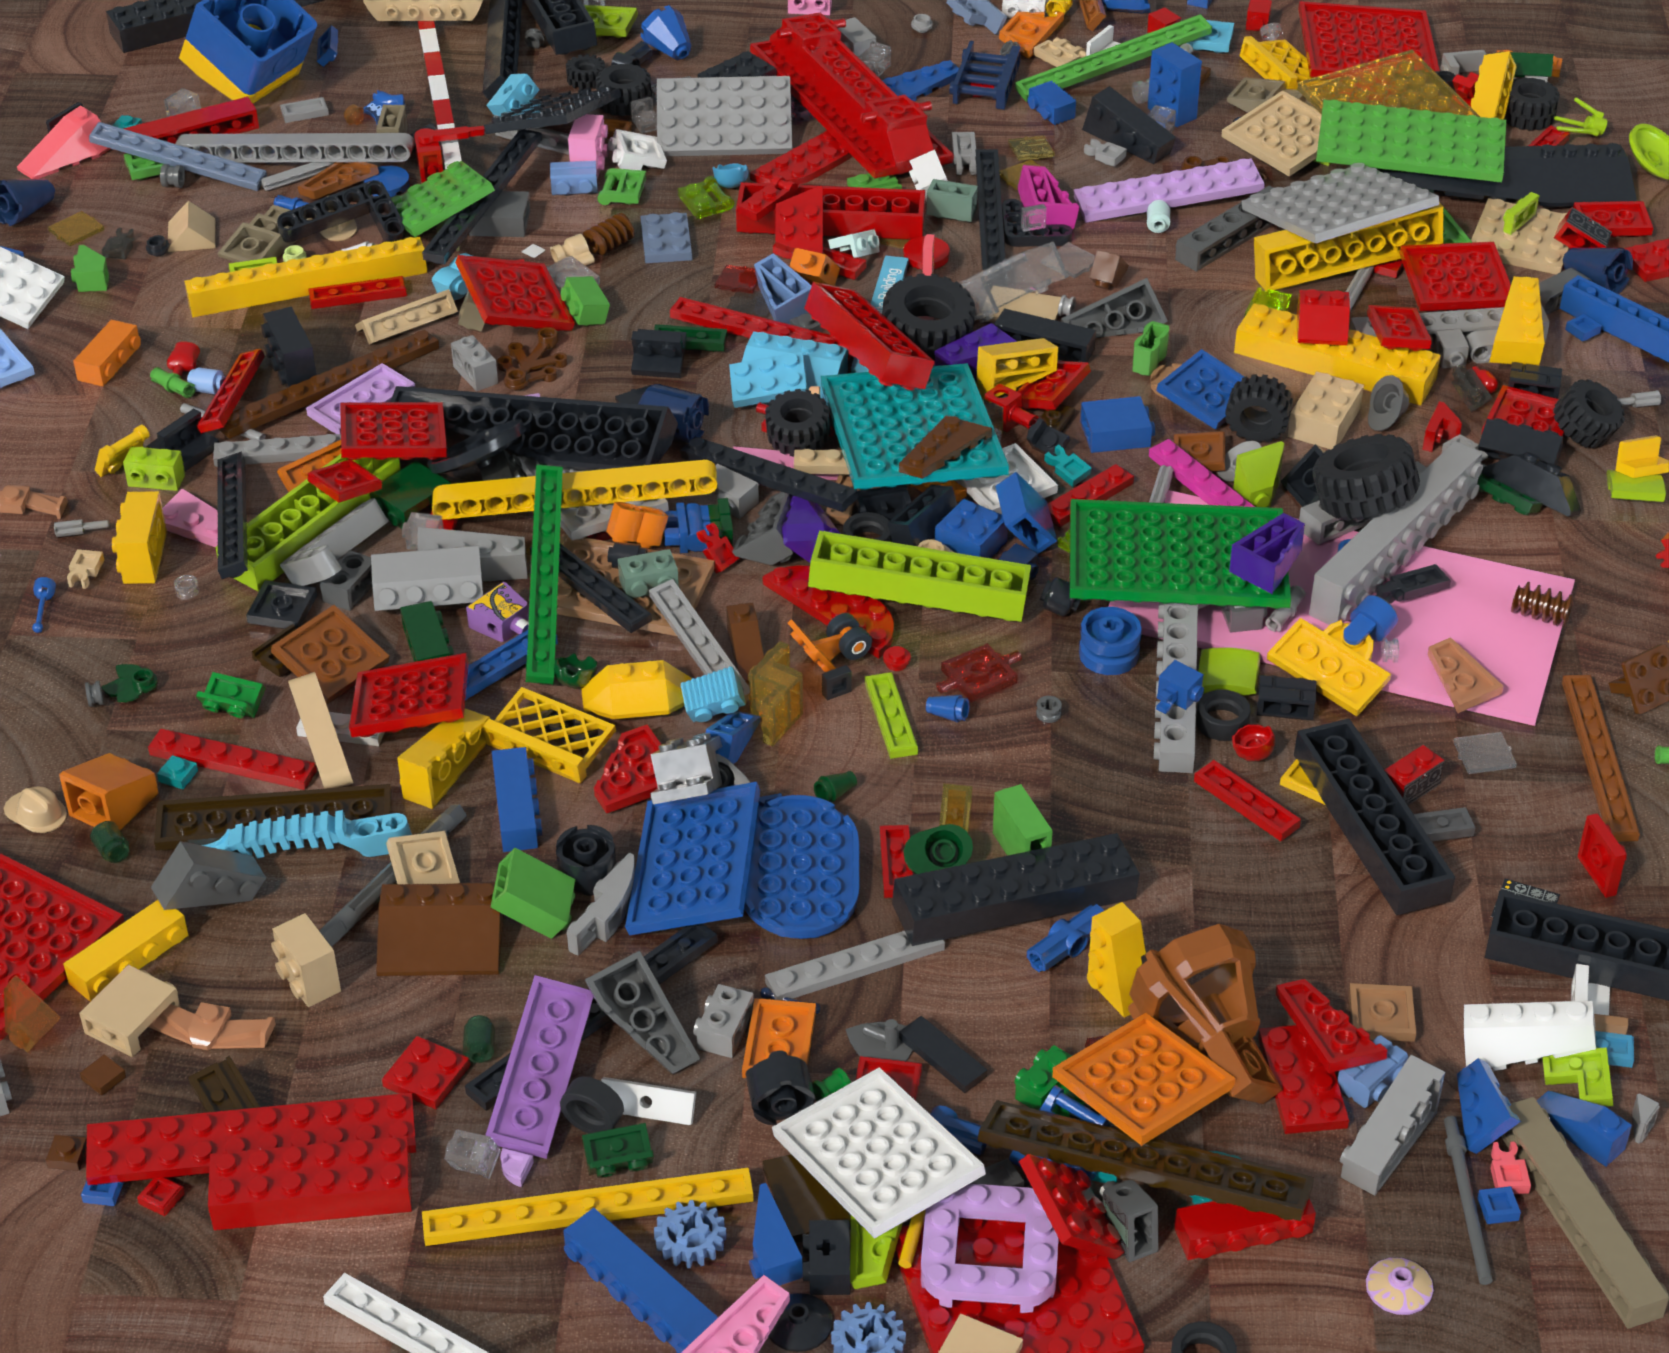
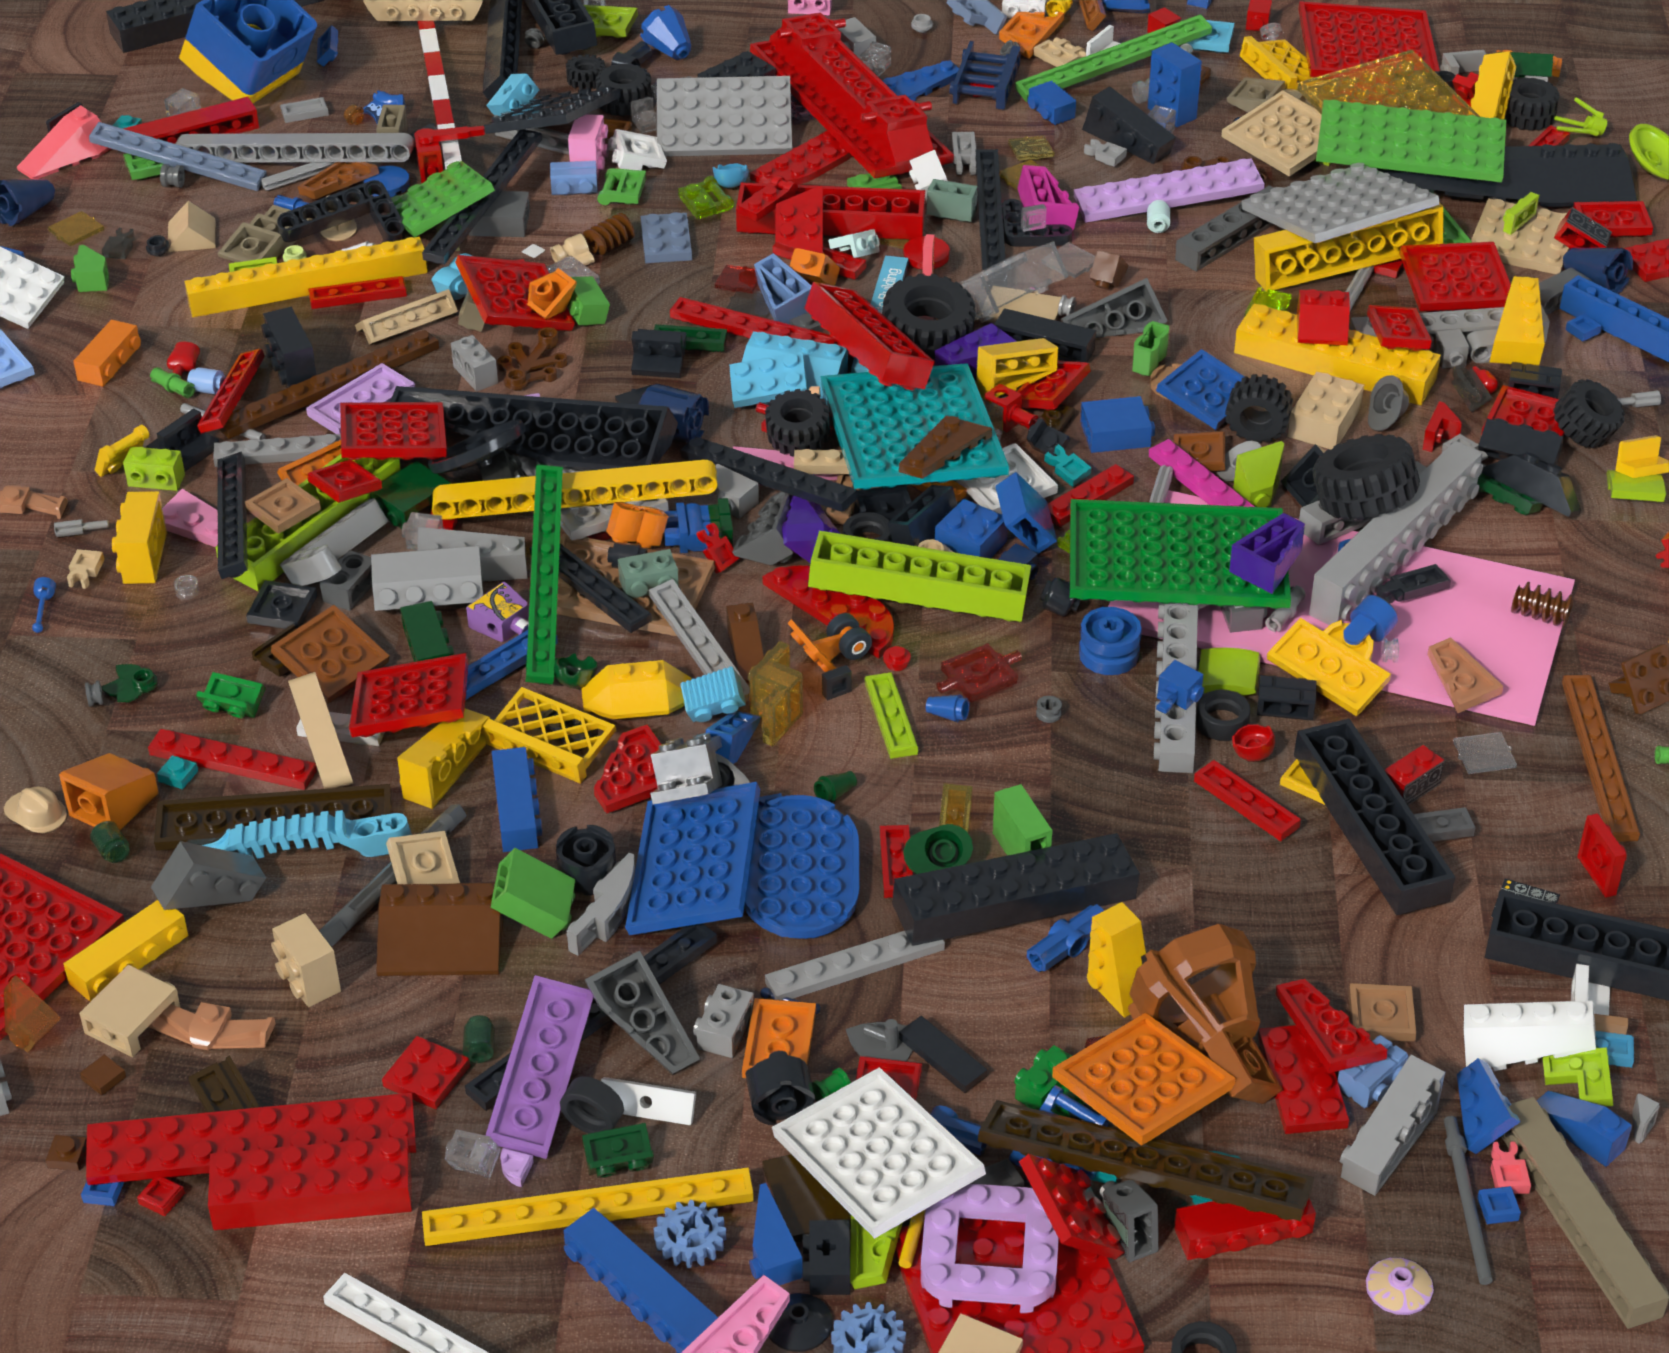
none -> medium nougat plate [245,478,321,534]
none -> orange slope [527,268,577,319]

